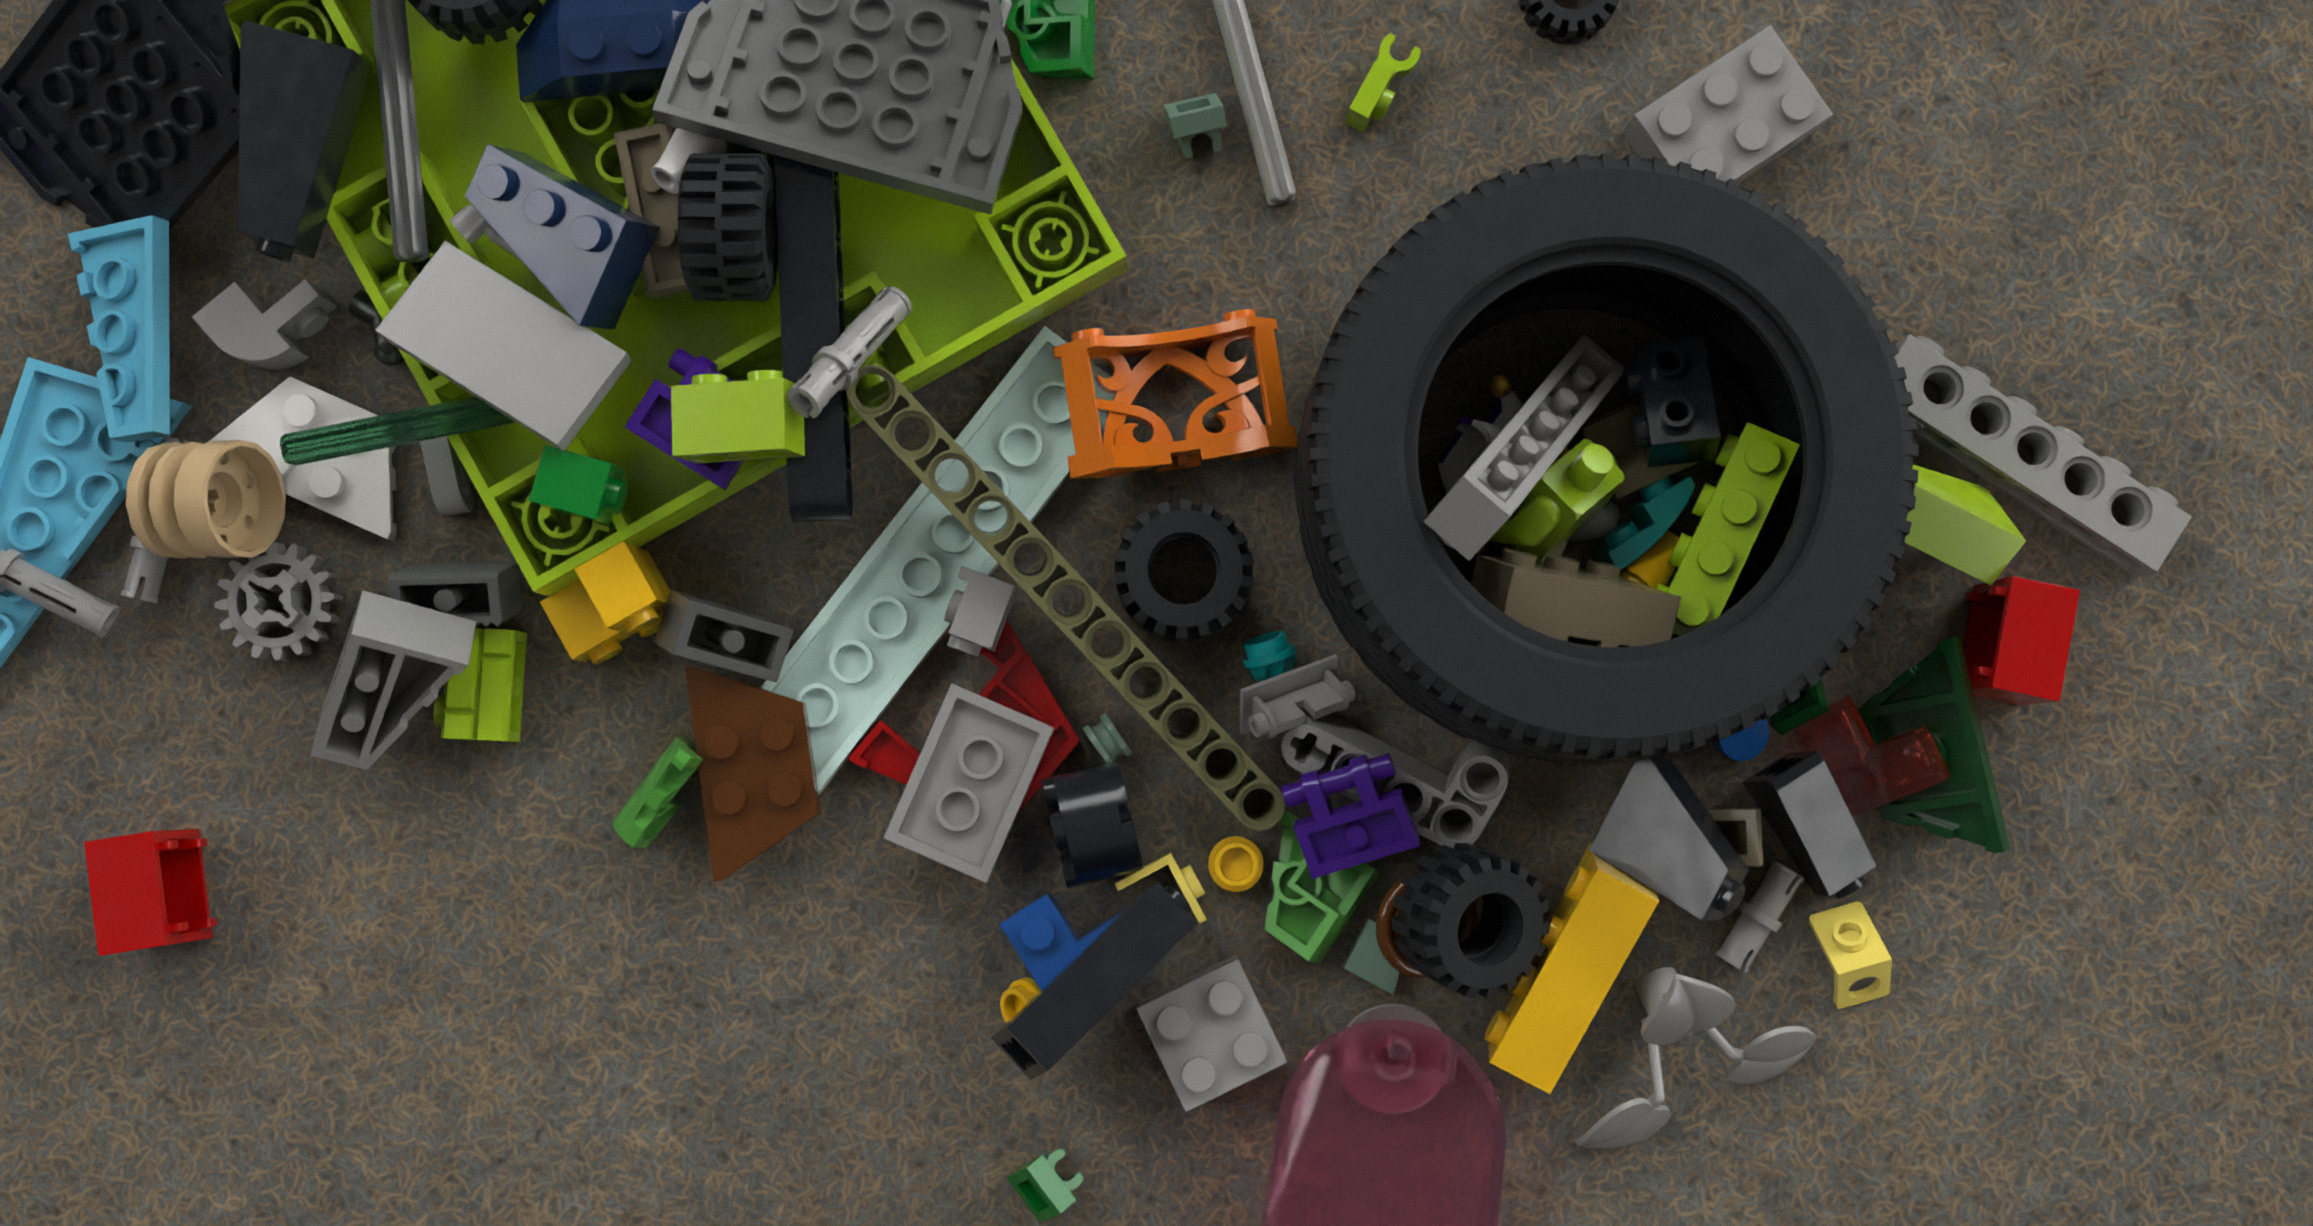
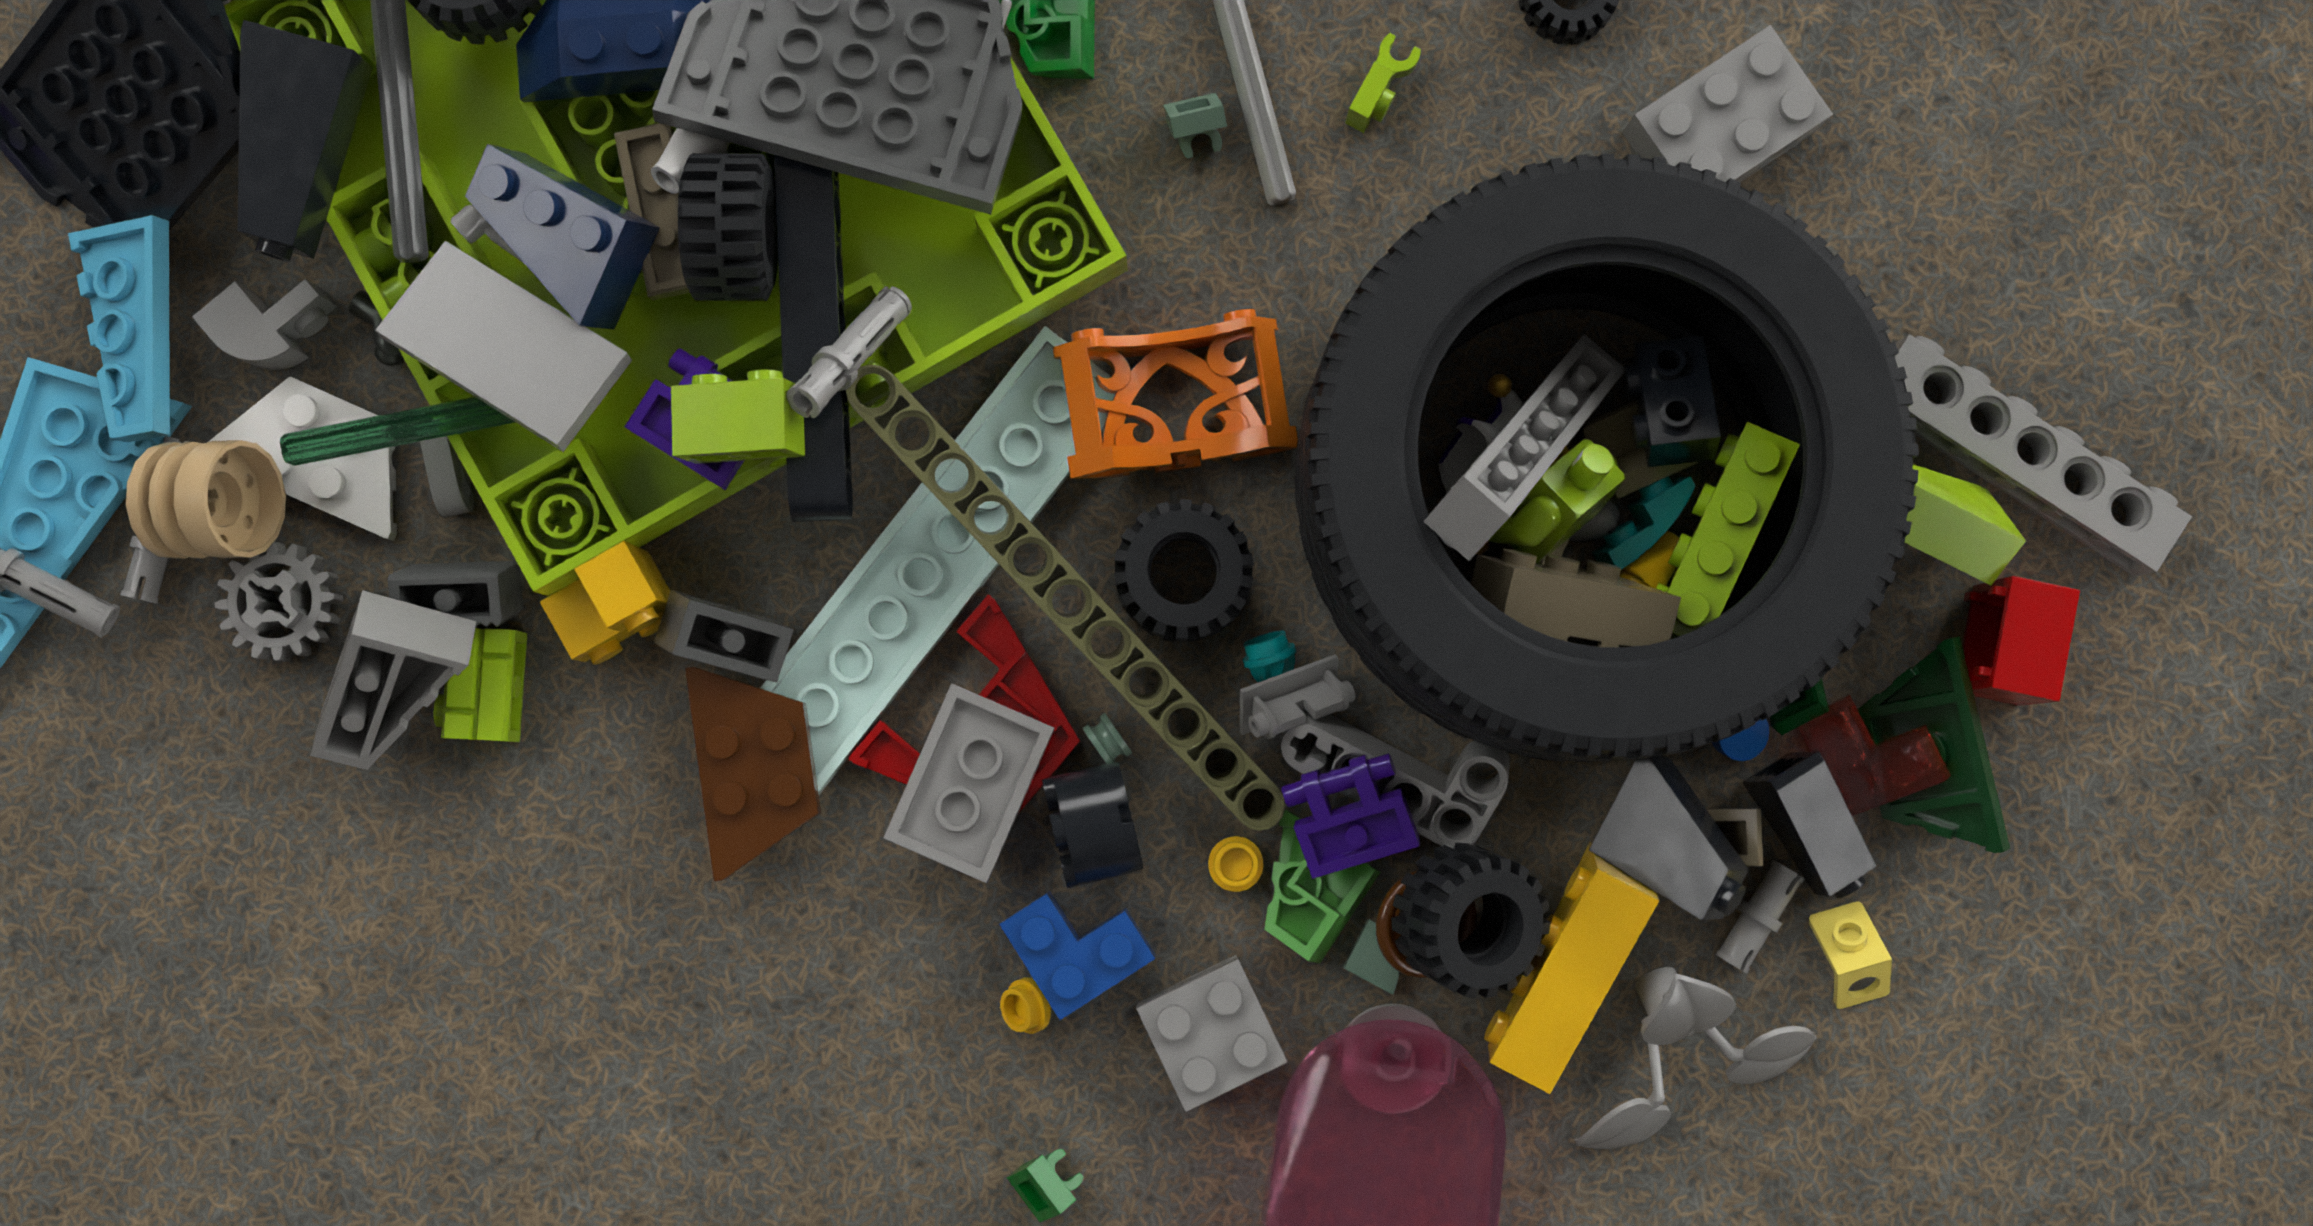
red container [84,829,218,956] -> none
green brick [528,445,628,525] -> none
bright green slope [611,734,704,848] -> none
light grey brick [944,566,1018,657] -> none
black slope [991,882,1197,1080] -> none
light yellow bracket [1114,852,1207,924] -> none

